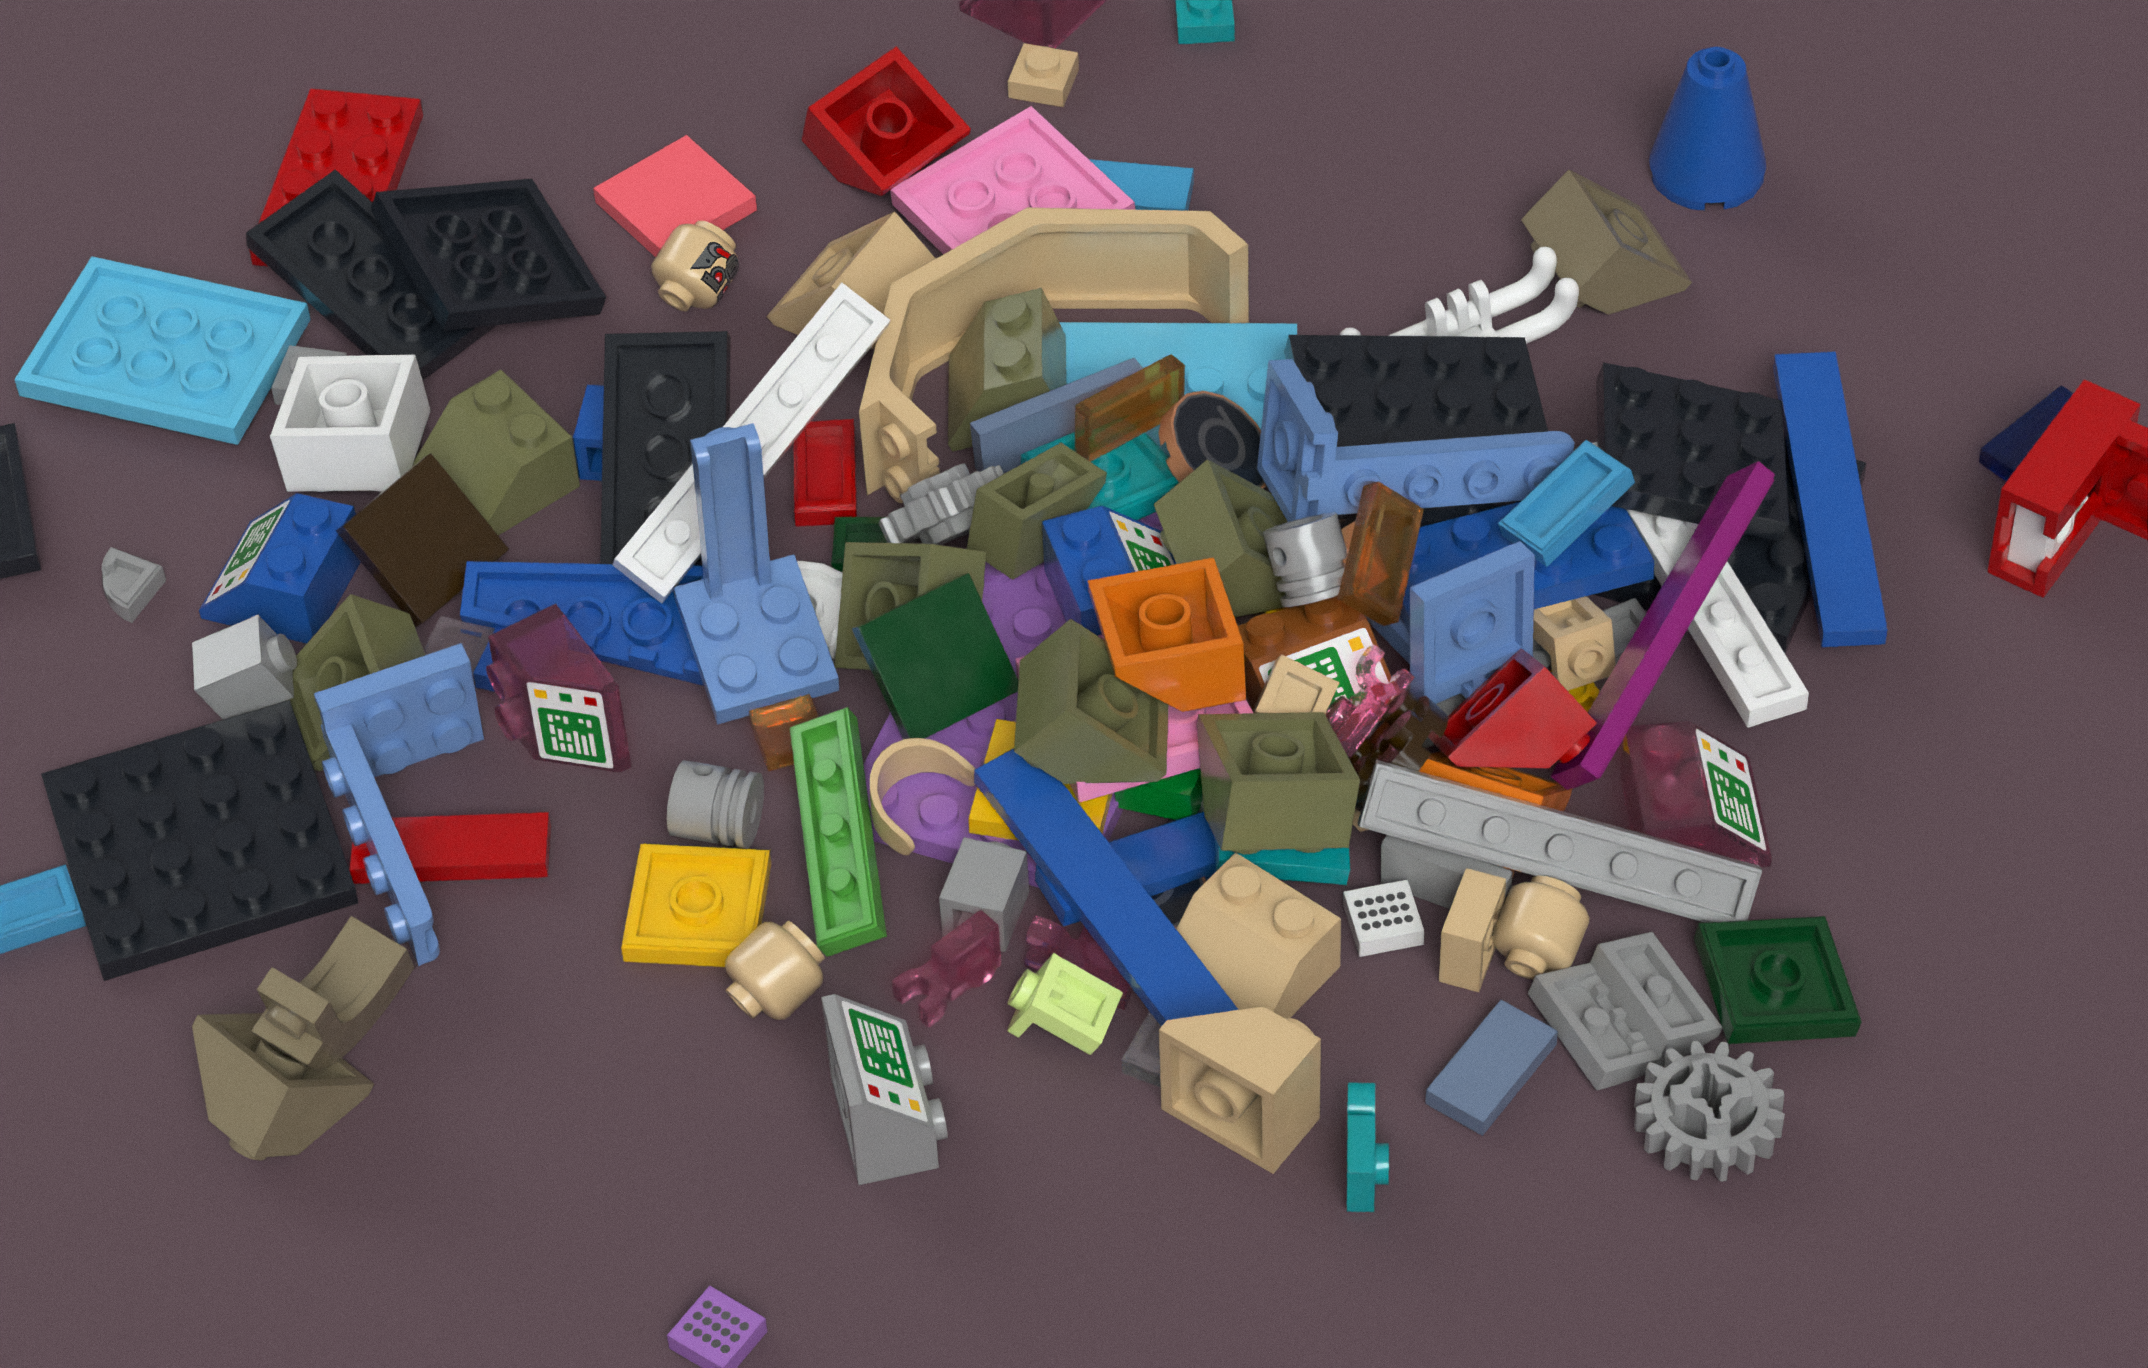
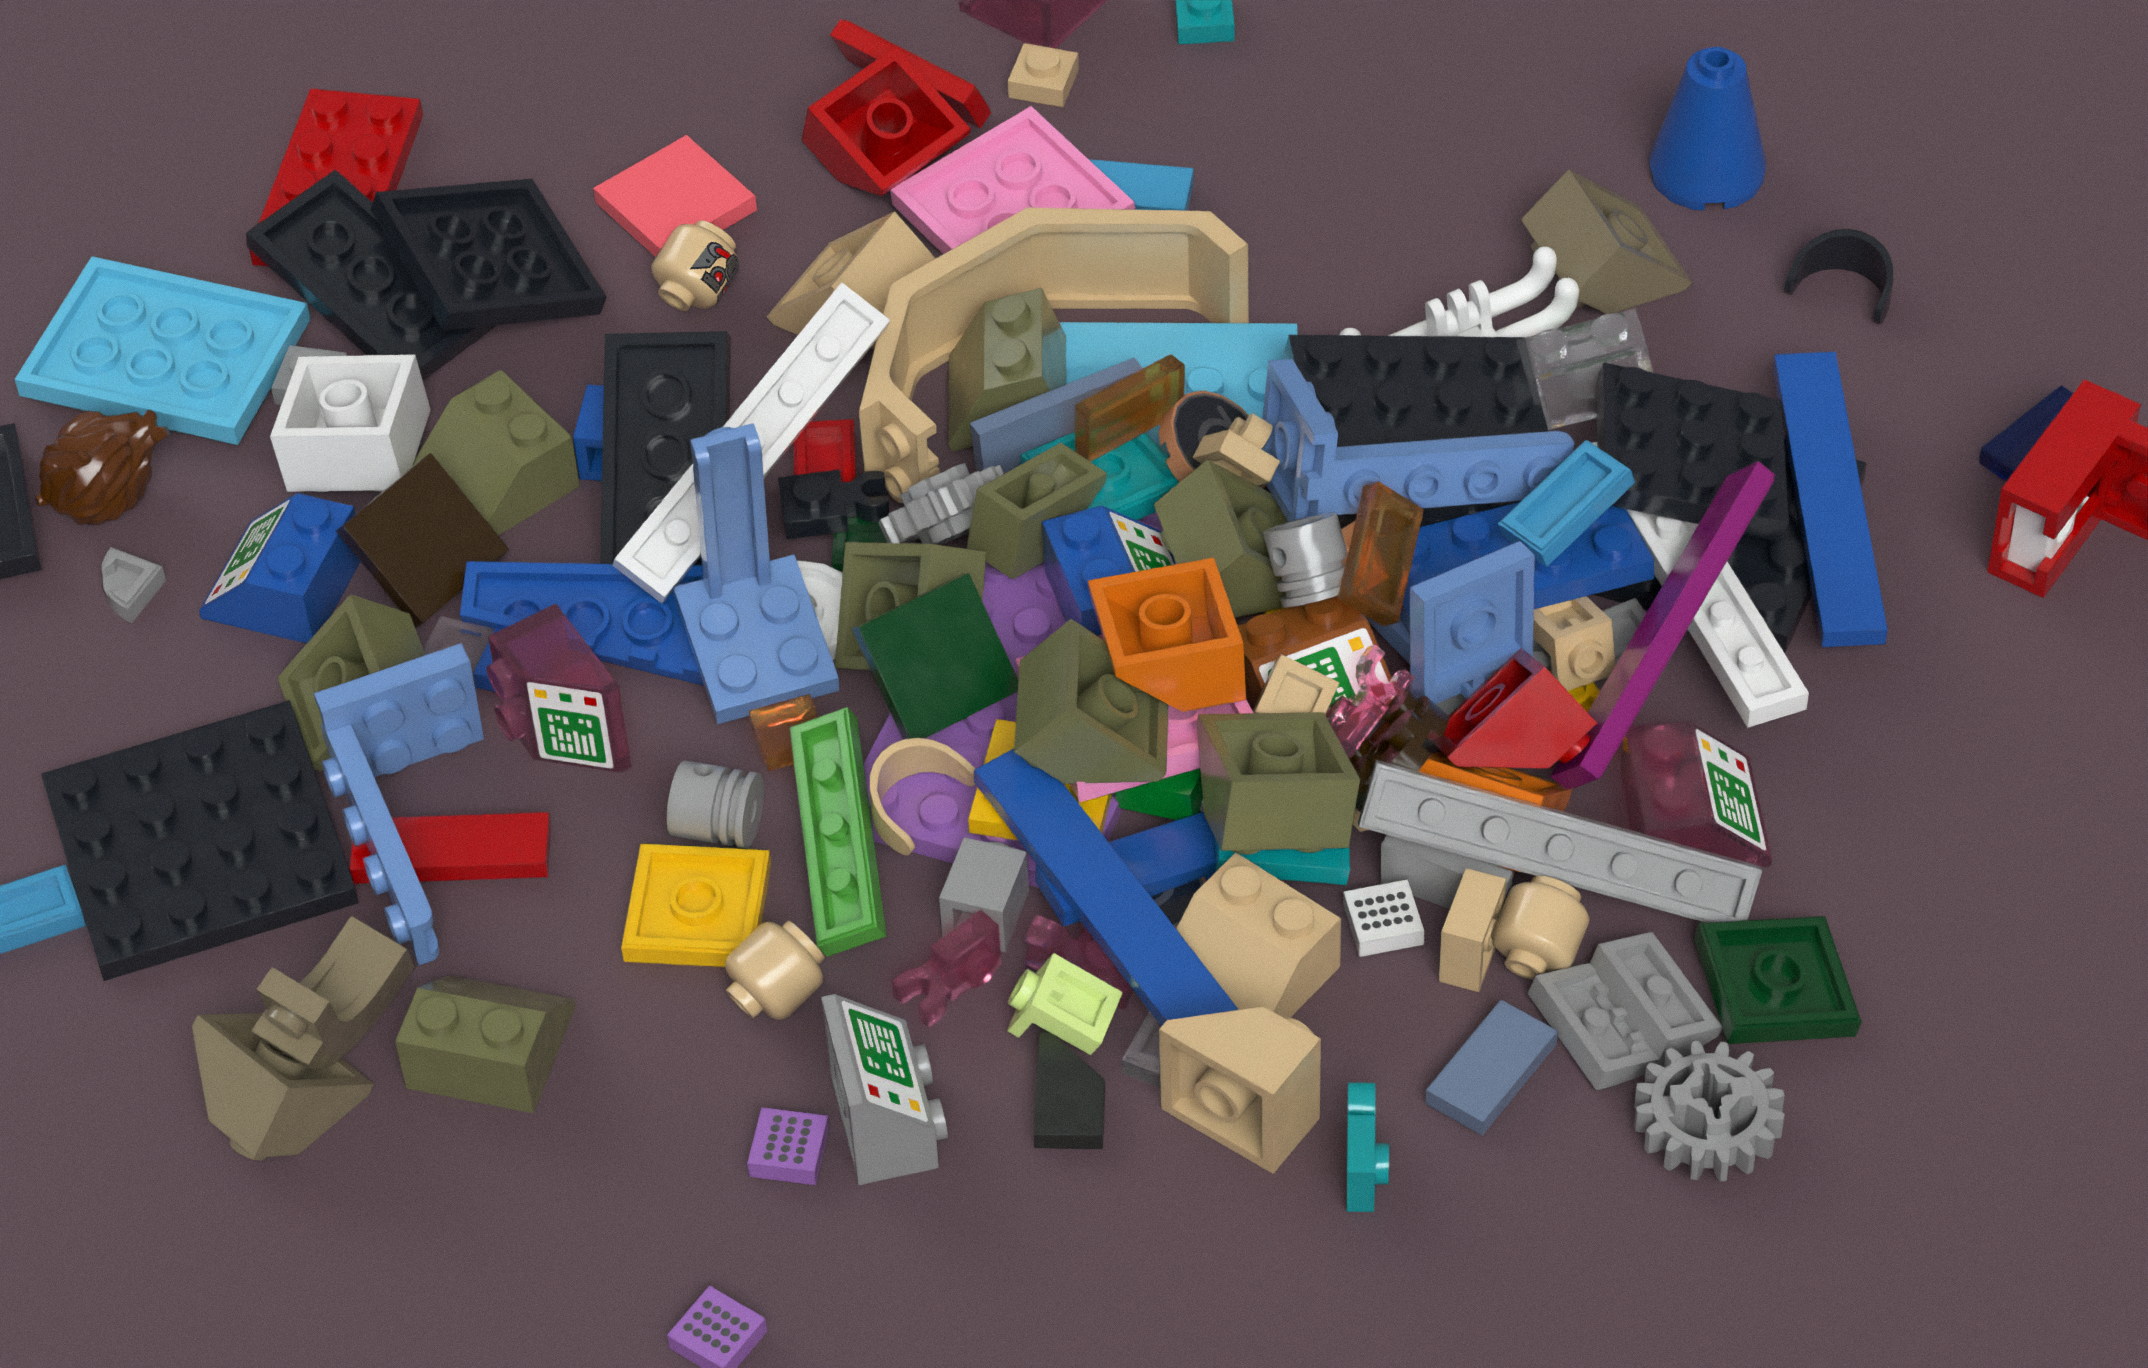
light grey brick [192,615,297,720] -> none
none -> reddish brown hair [35,410,170,525]
none -> olive slope [395,975,576,1113]
none -> medium lavender tile [747,1107,830,1185]
none -> black plate [778,470,890,539]
none -> red tile [830,19,991,129]
none -> pearl dark grey tile [1034,1031,1105,1149]
none -> tan tile [1193,413,1280,486]
none -> clear slope [1517,308,1653,430]
none -> black helmet [1784,229,1893,324]

